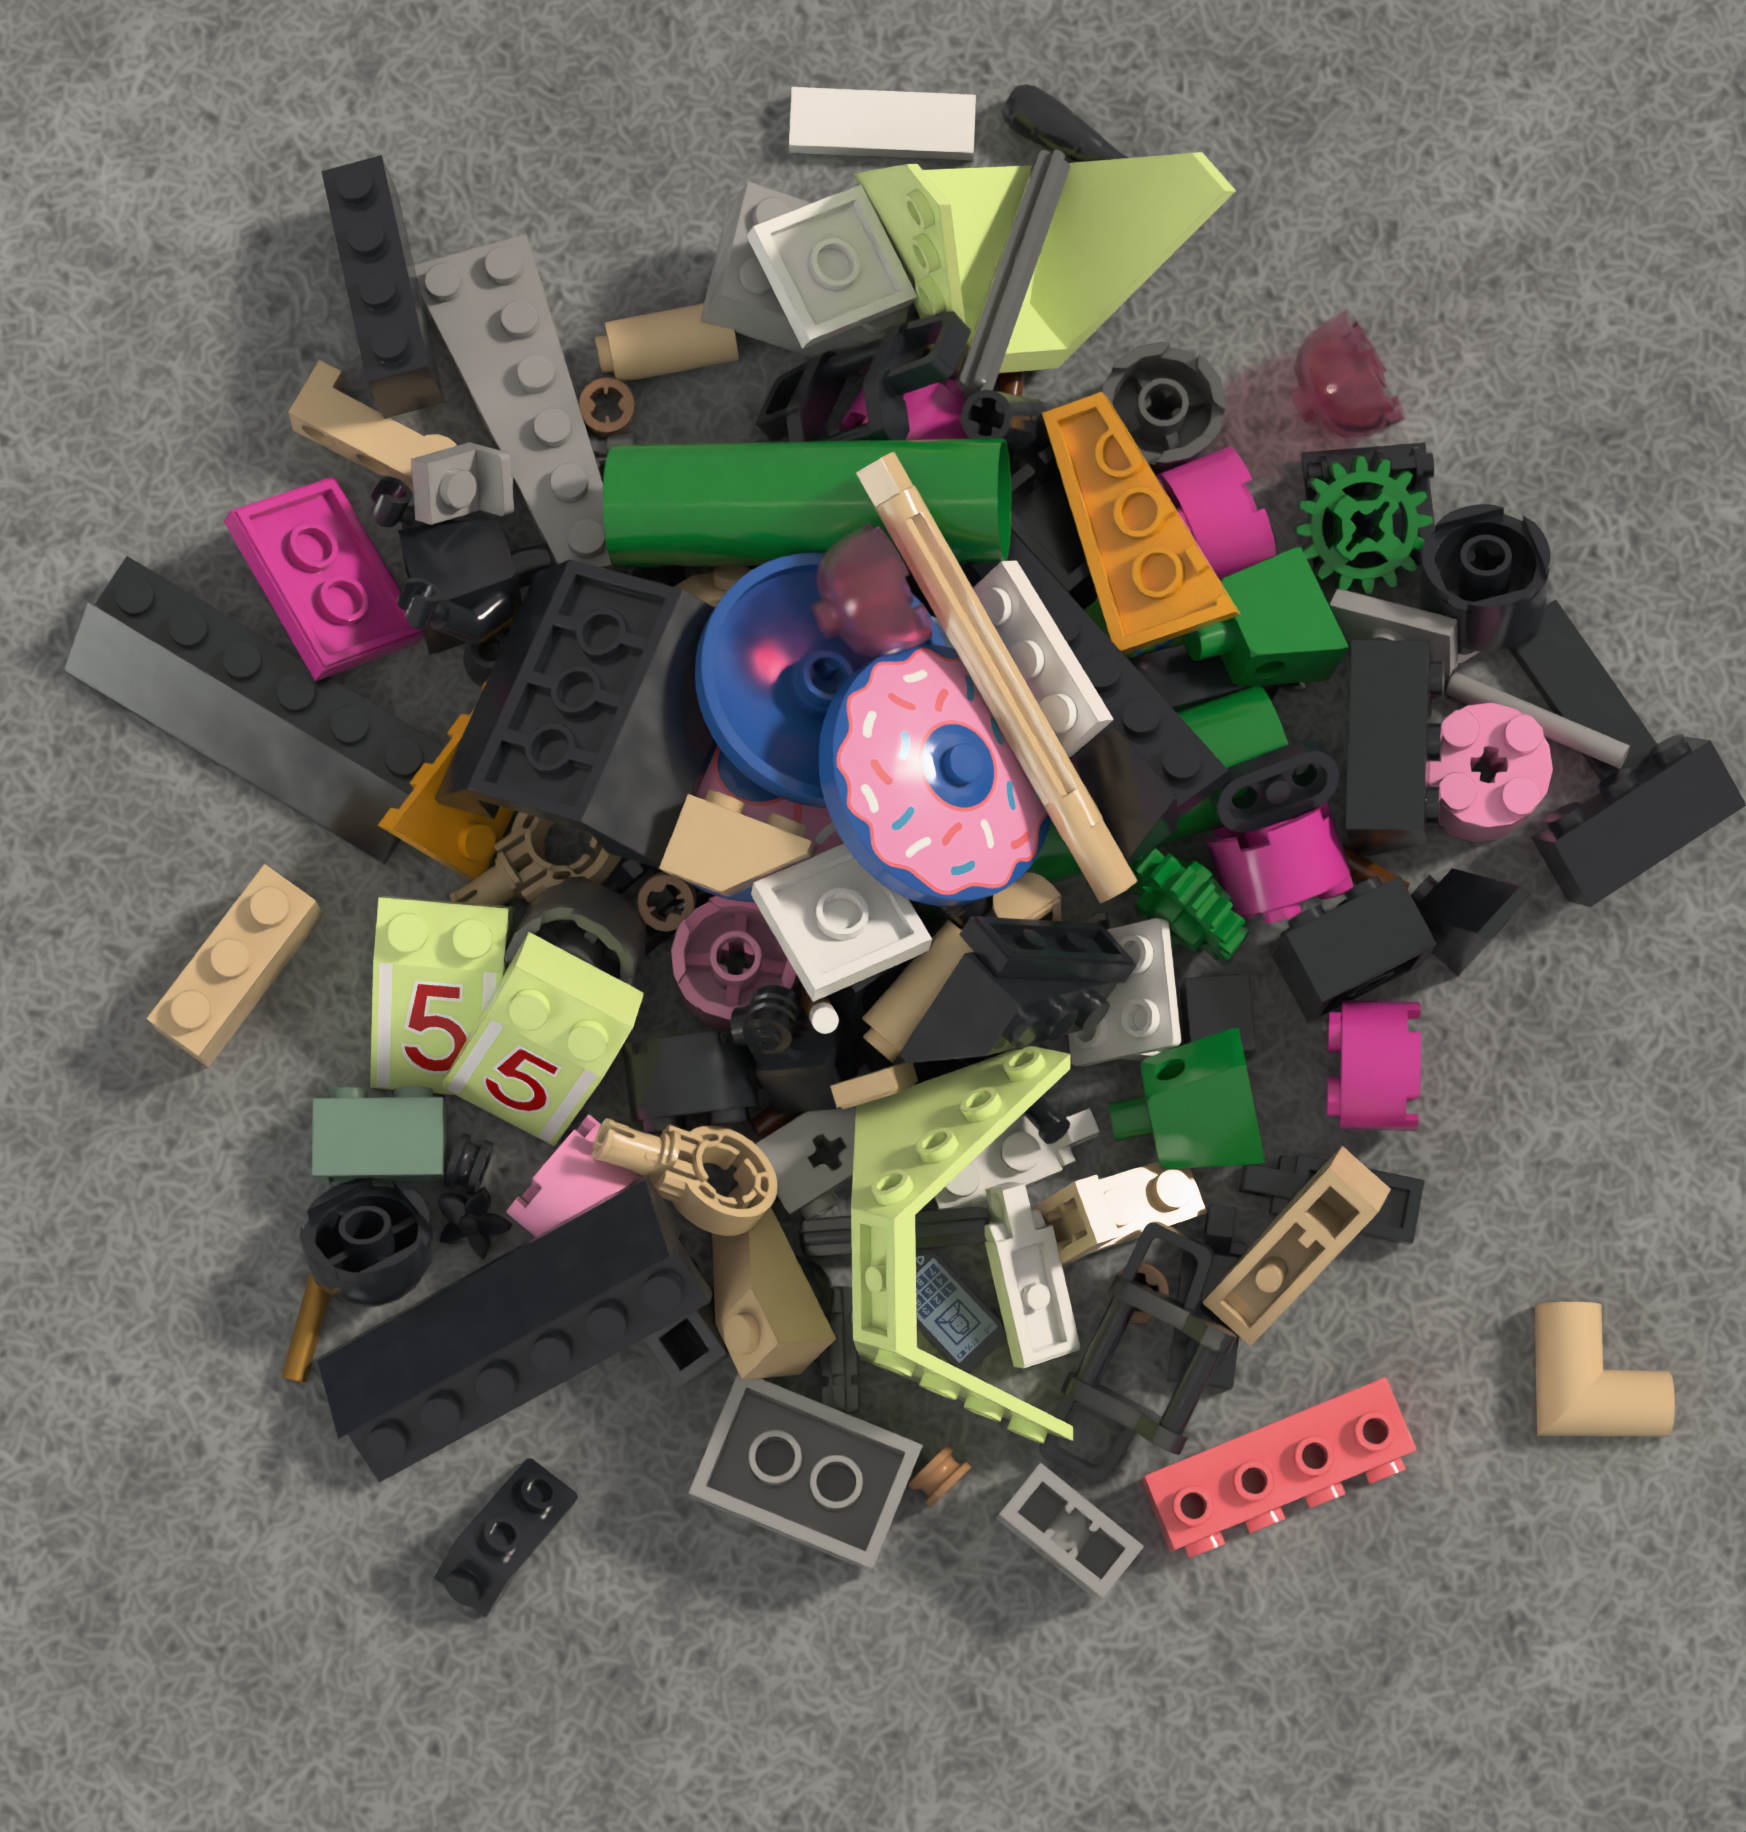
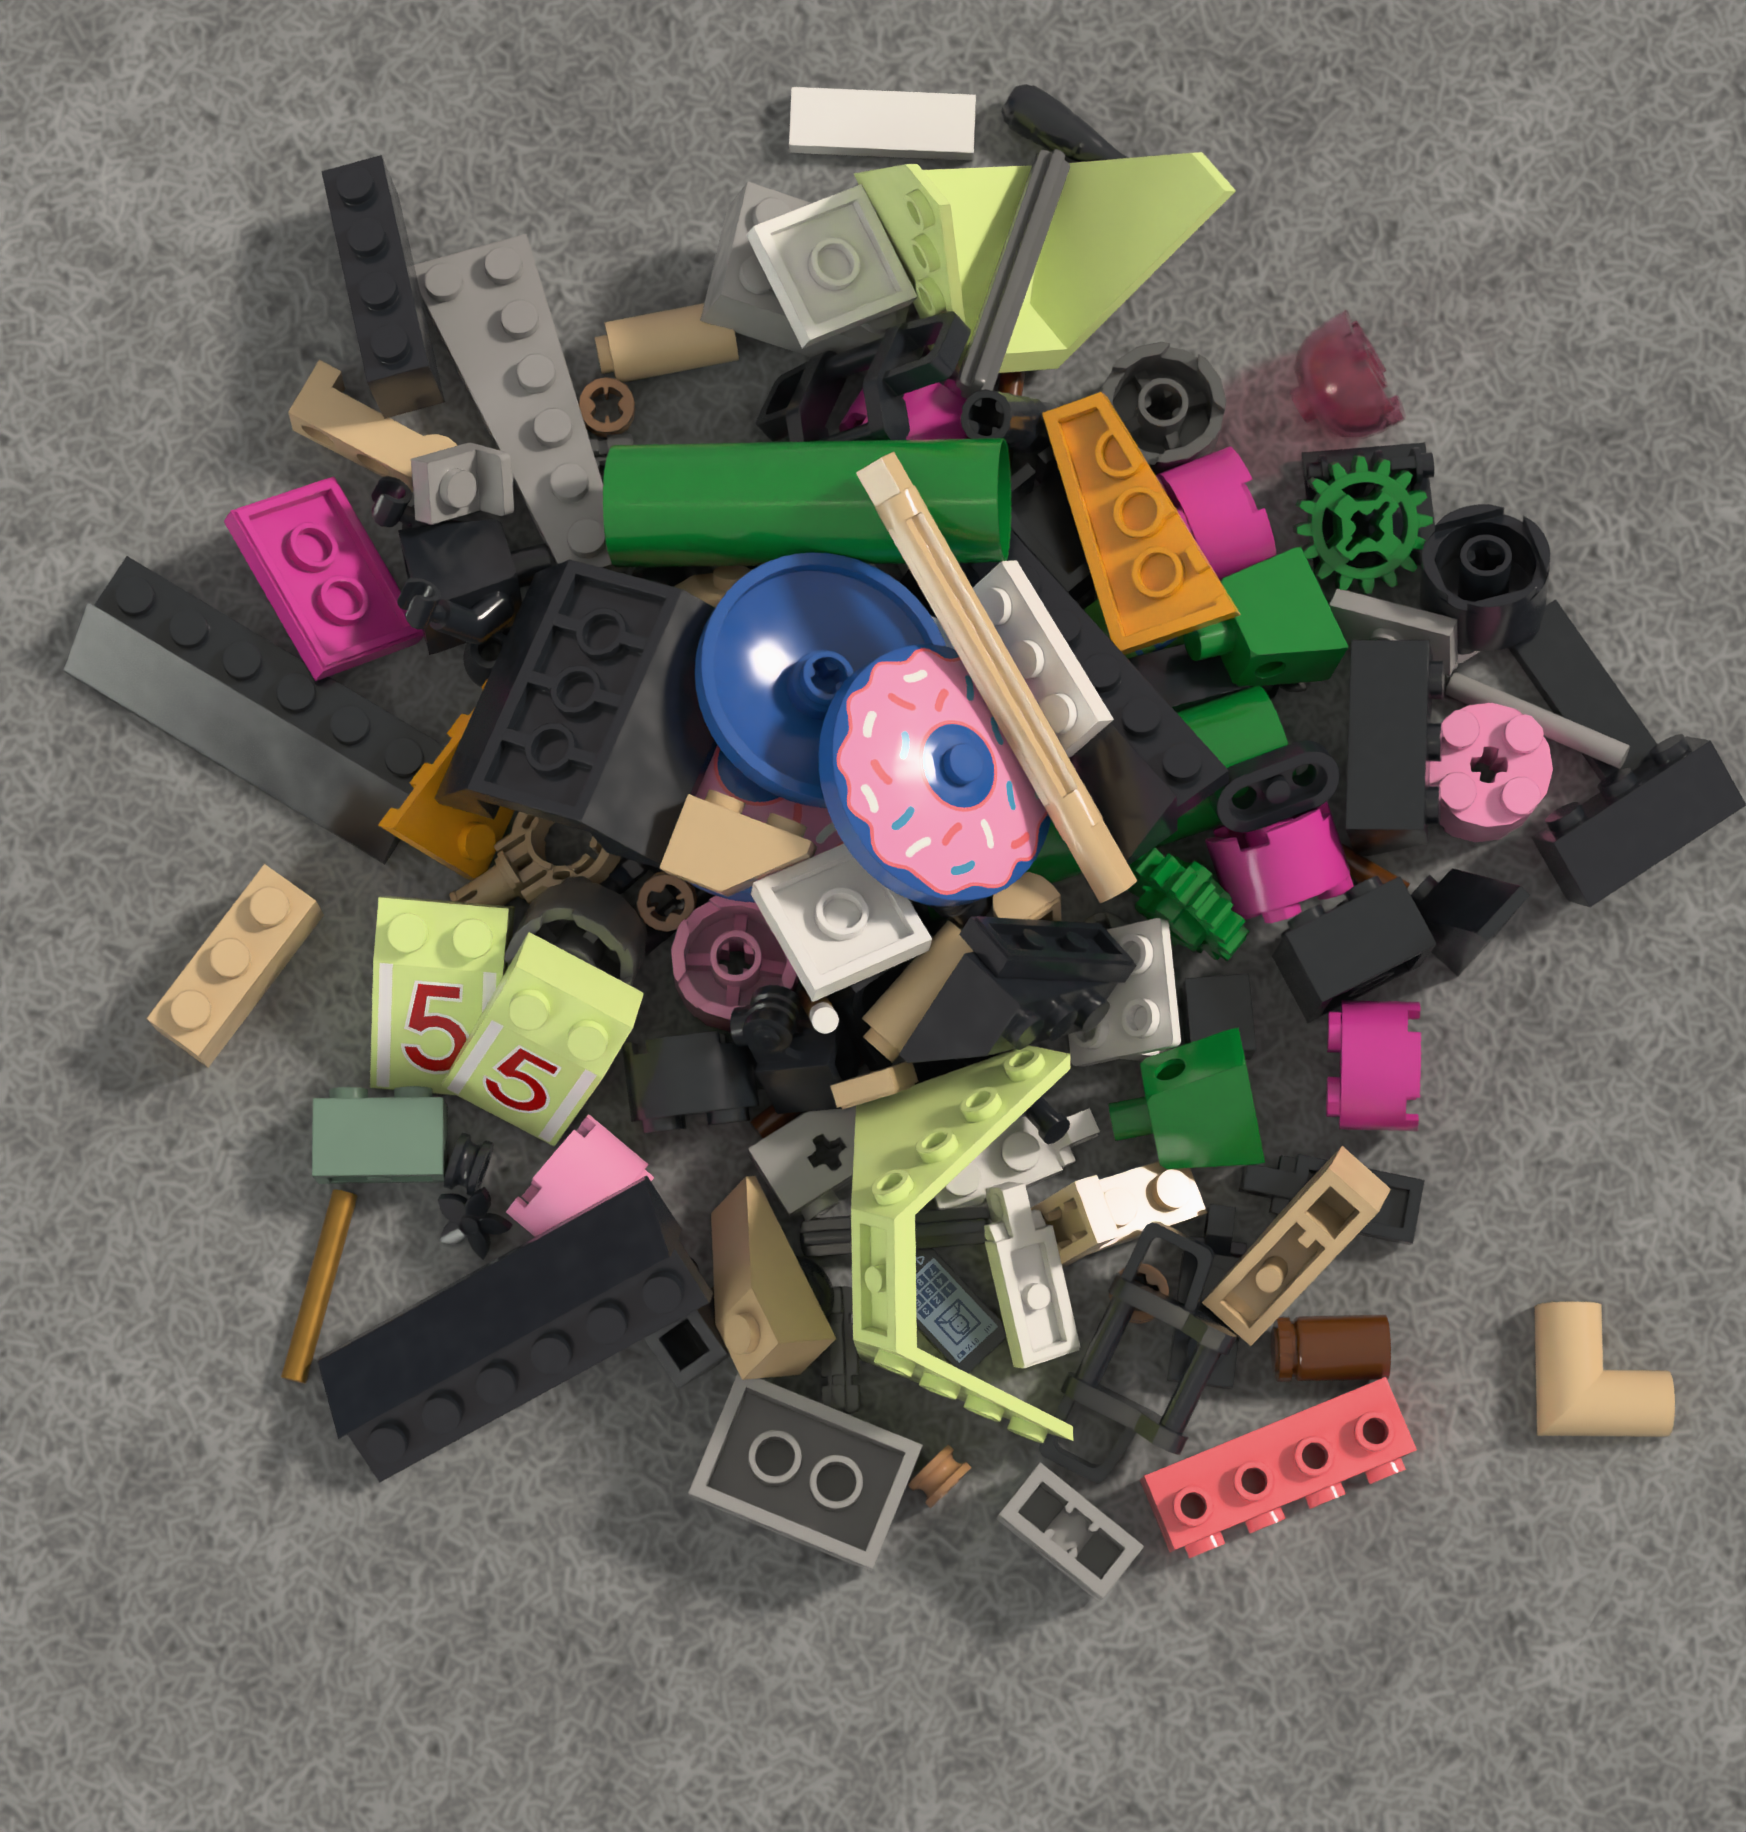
black cylinder [300,1178,433,1307] -> none
black bracket [434,1458,578,1618] -> none
tan pin [592,1118,778,1236] -> none
clear pink cylinder [810,522,932,657] -> none
none -> reddish brown piece [1271,1315,1391,1382]

